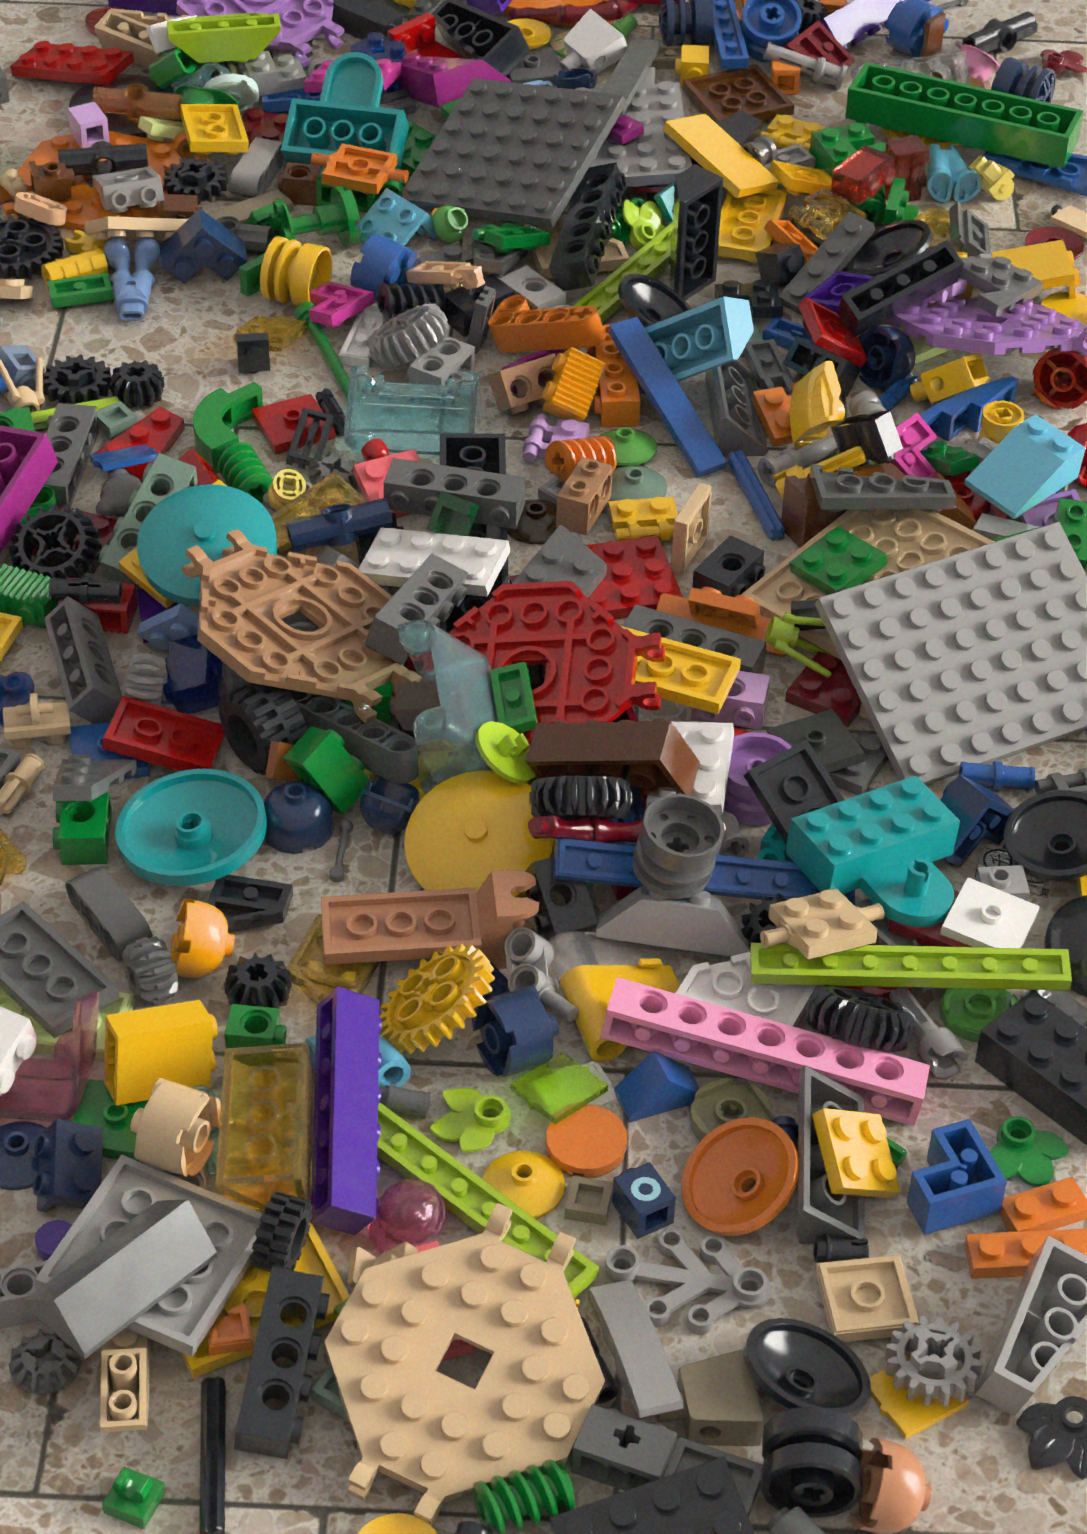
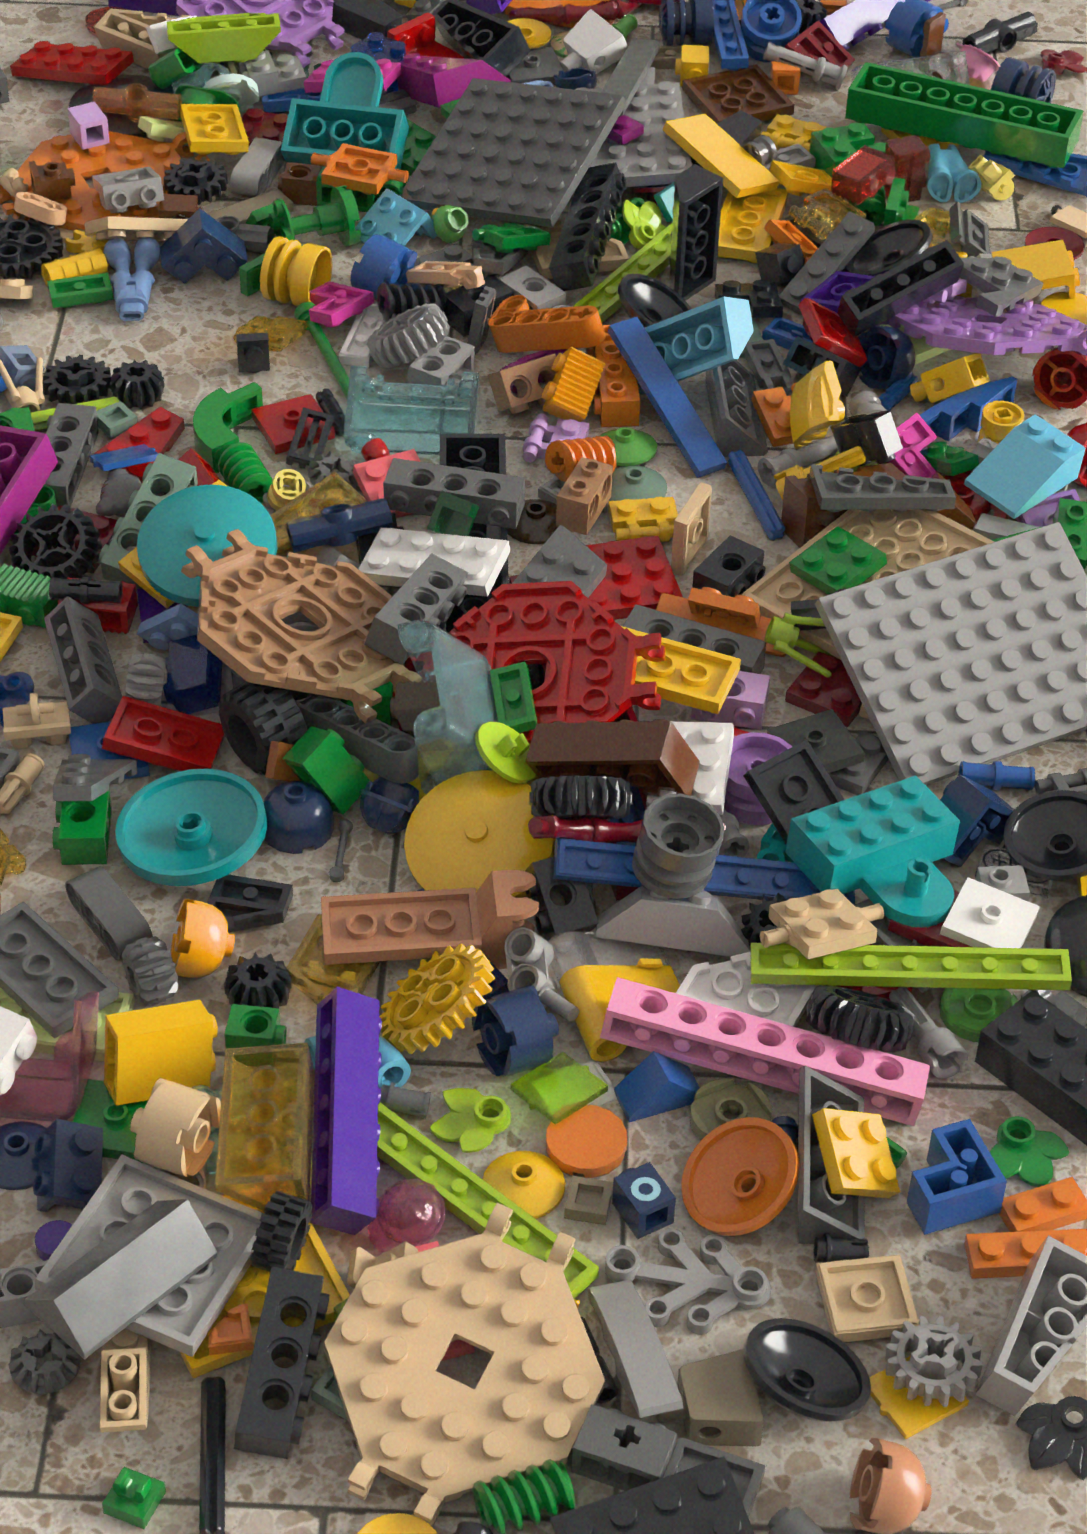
black piece [58,141,148,176] -> none
black wheel [761,1406,863,1518] -> none

